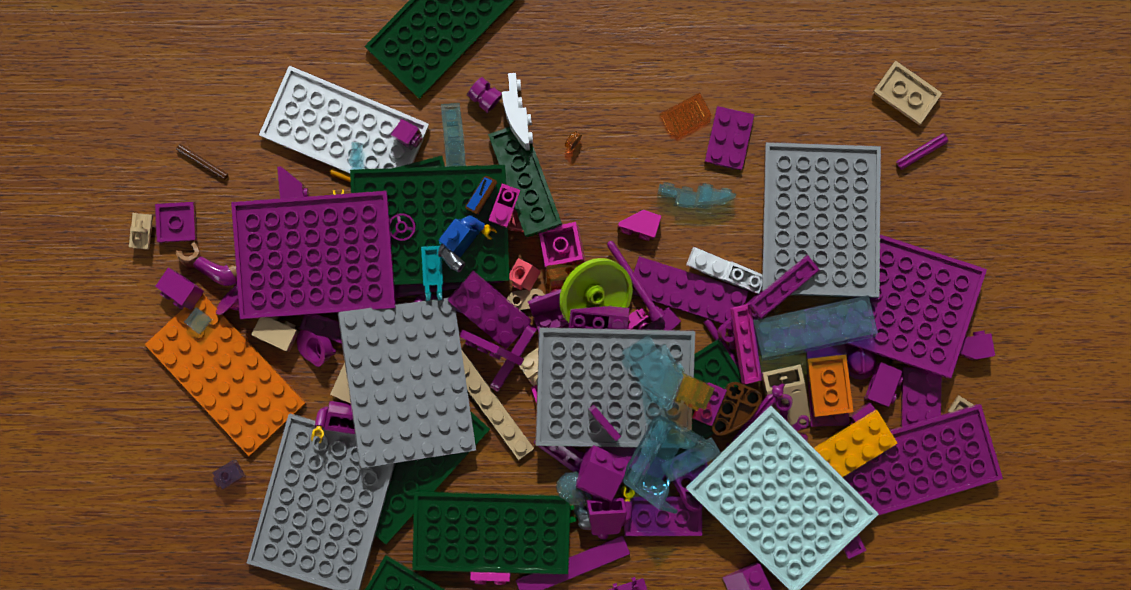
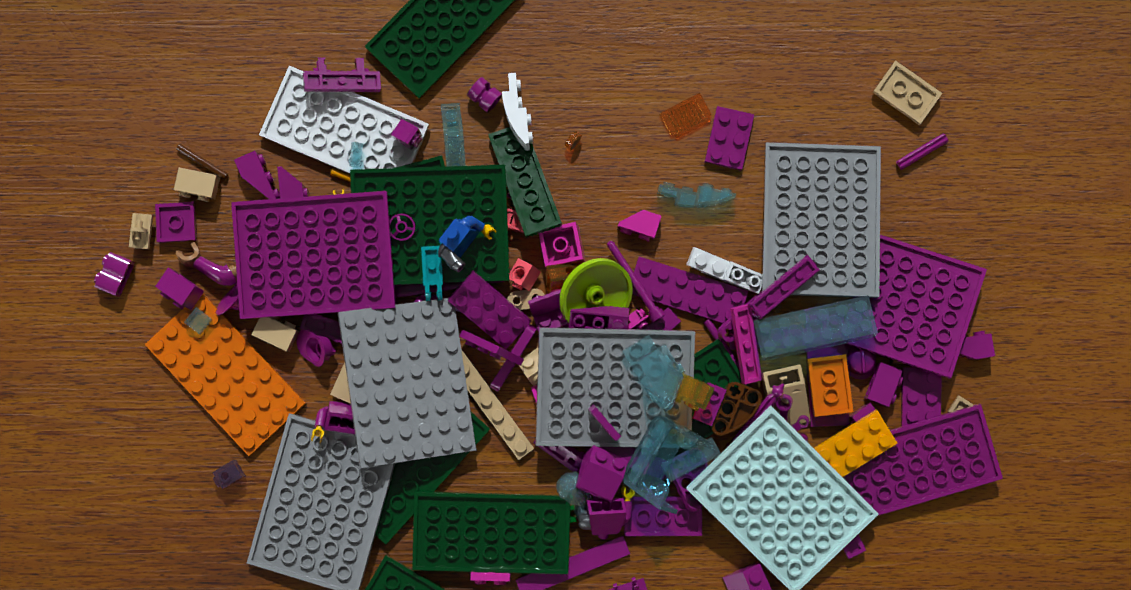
slope [465,176,497,215] -> none
dark pink slope [489,184,520,228] -> none
none -> magenta brick [94,252,135,297]
none -> tan brick [174,167,220,202]
none -> magenta slope [234,151,280,199]
none -> magenta hinge [303,58,381,92]

